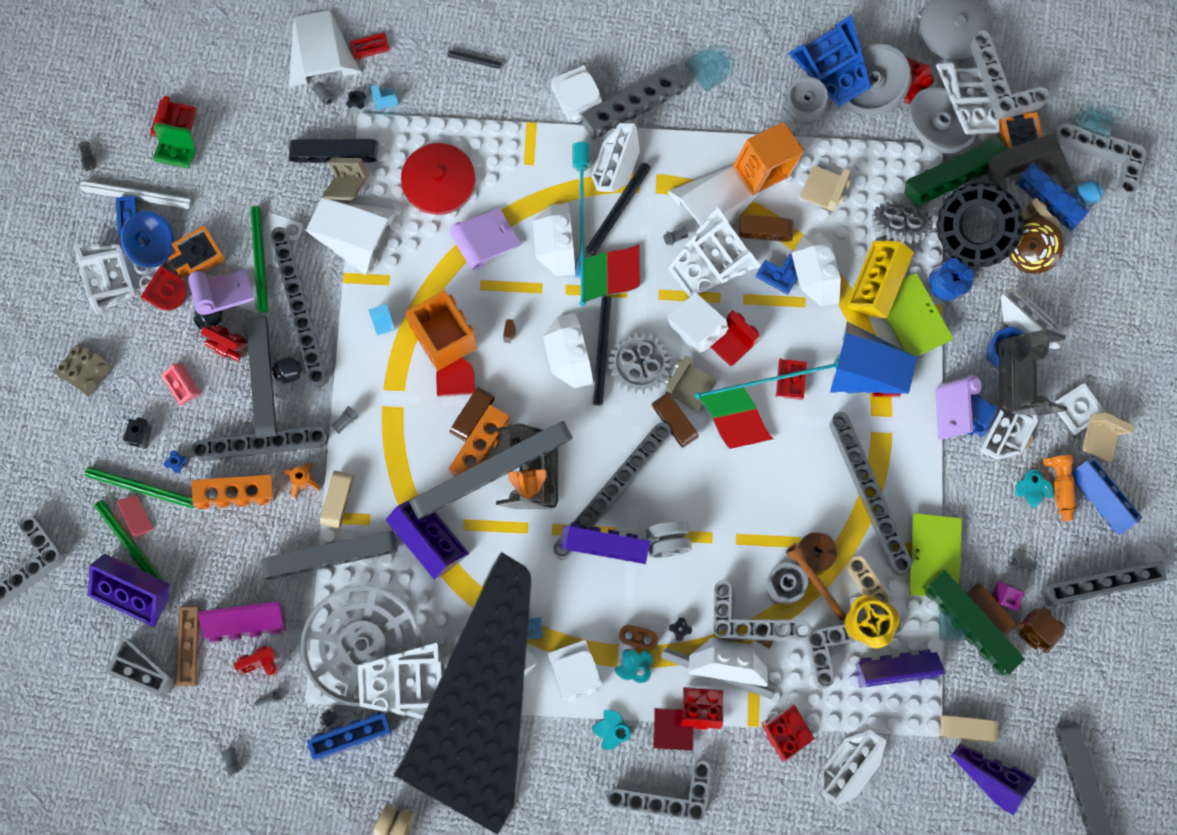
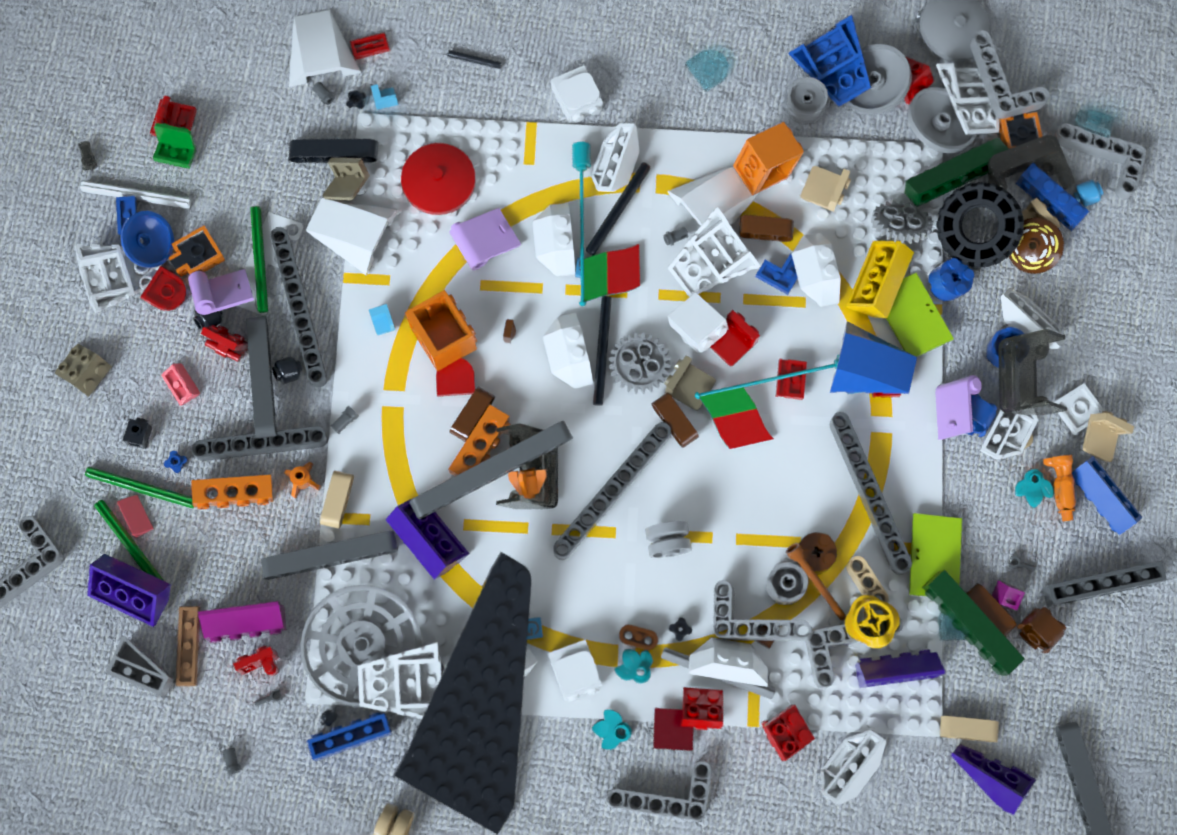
dark purple wedge [560,523,650,565] -> none
dark grey brick [581,64,686,139] -> none

